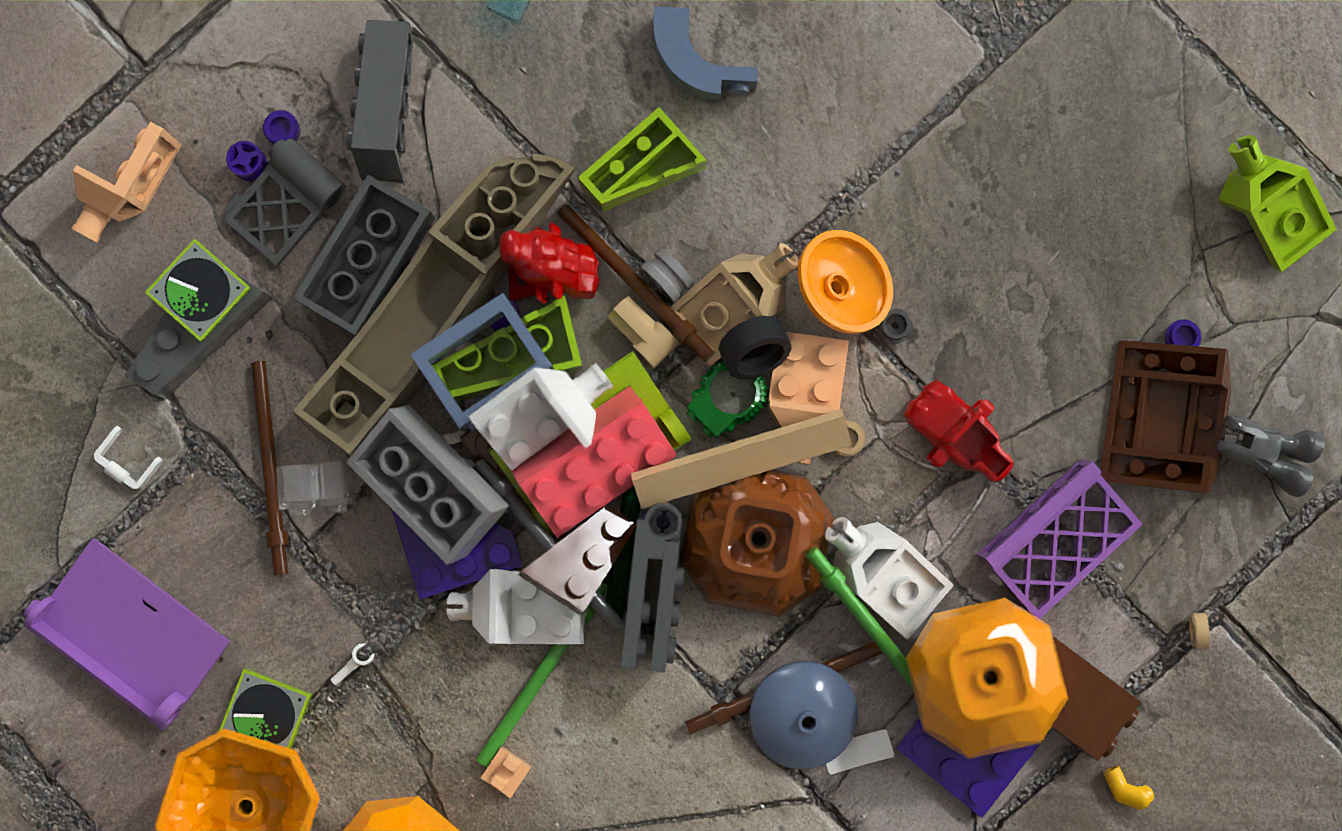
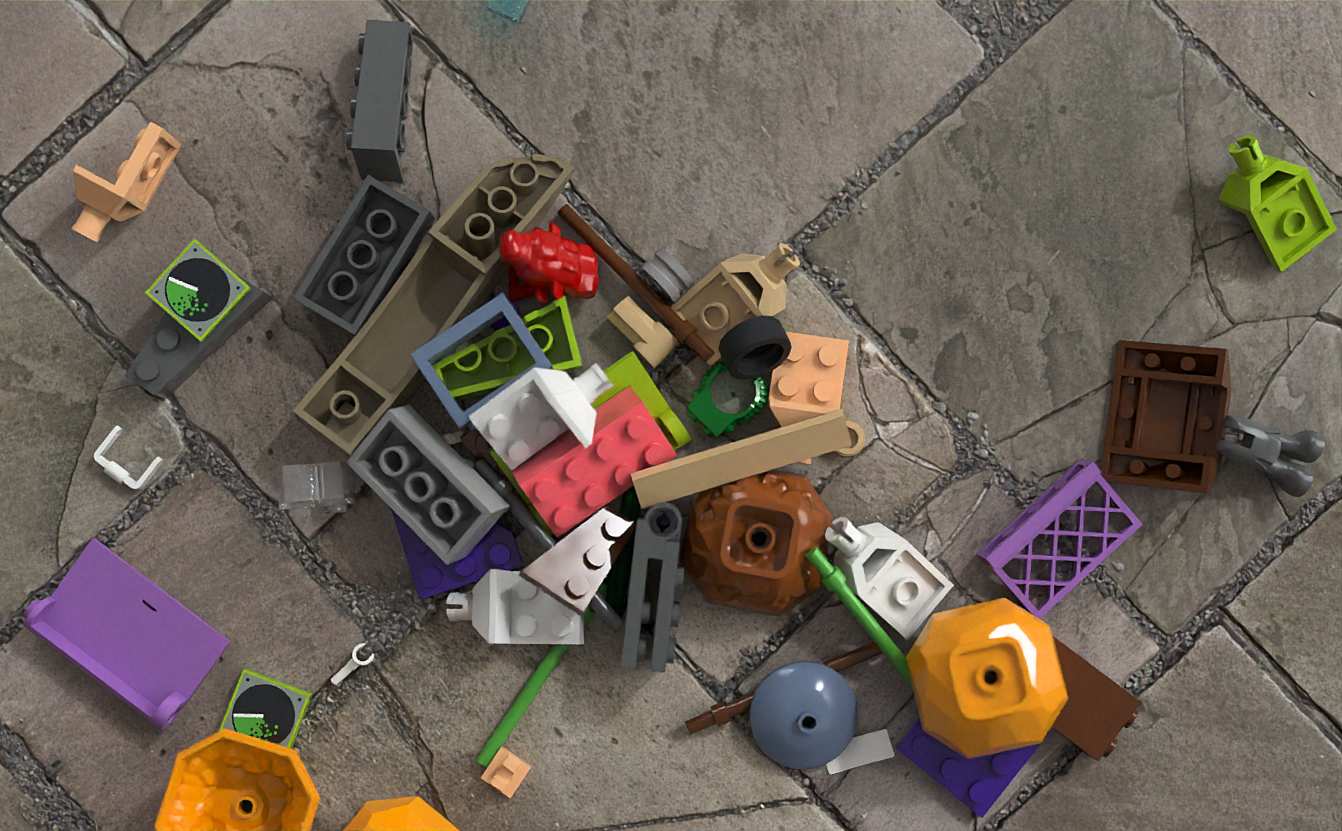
dark grey piece [223,139,346,266] -> none
dark purple wheel [226,141,268,182] -> none
reddish brown bar [251,361,289,576] -> none
dark purple tile [263,110,300,145] -> none
lime wedge [578,107,707,212] -> none
sand blue arch [653,6,758,103] -> none
light orange dish [797,230,893,334] -> none
dark grey plate [878,308,913,343] -> none
red piece [903,379,1014,483] -> none
yellow arm [1102,765,1154,810] -> none
dark purple plate [1164,319,1201,346] -> none
tan tile [1189,613,1210,650] -> none

